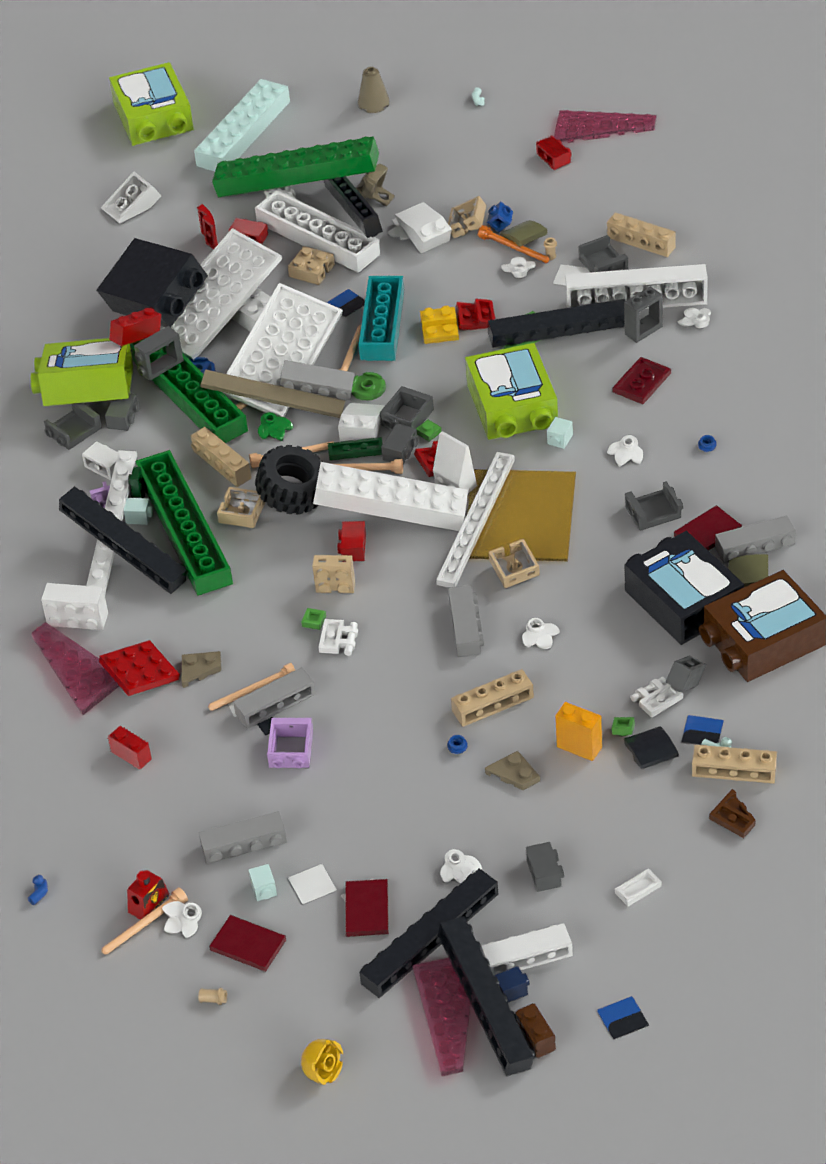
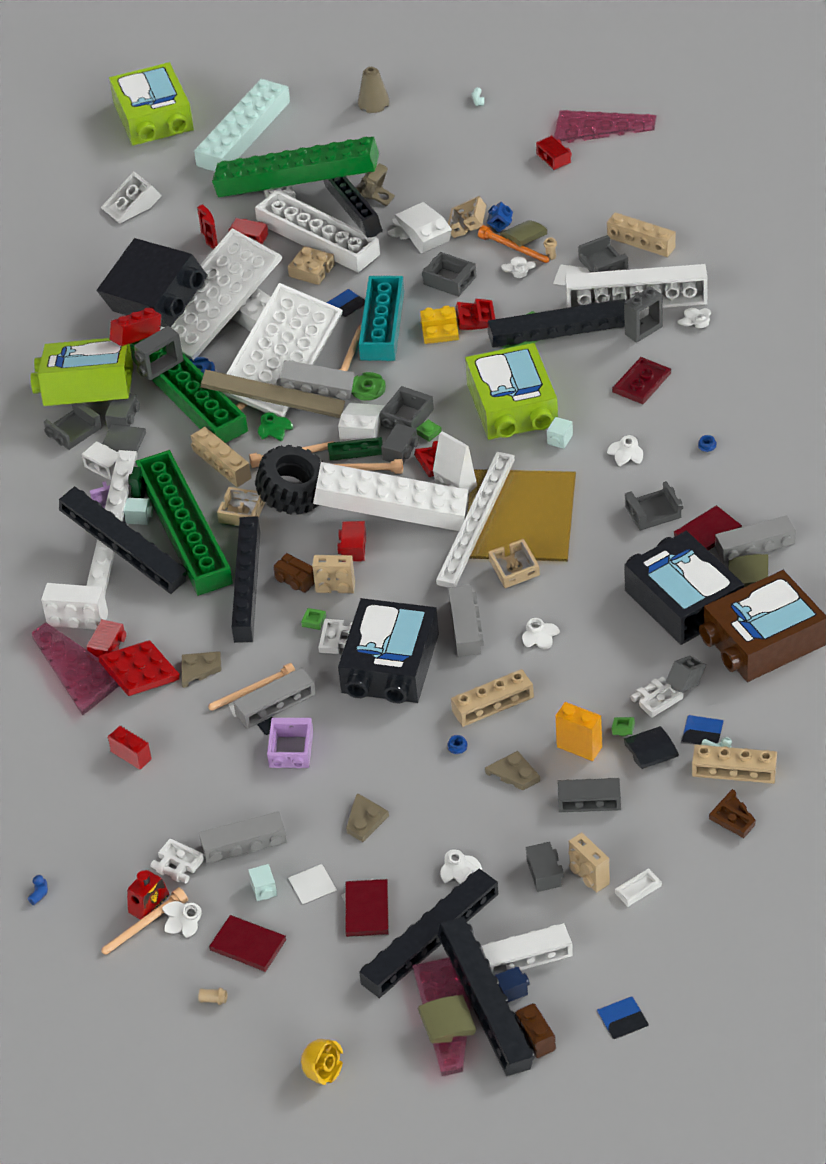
none -> brick [87,619,126,660]
none -> dark grey tile [102,424,146,452]
none -> white plate [150,839,205,883]
none -> black brick [231,516,261,643]
none -> reddish brown brick [273,553,315,593]
none -> black brick [338,598,439,704]
none -> dark tan wing [346,794,389,842]
none -> olive slope [418,995,476,1043]
none -> dark grey window [422,252,476,297]
none -> dark grey brick [558,778,621,813]
none -> tan piece [568,832,610,893]

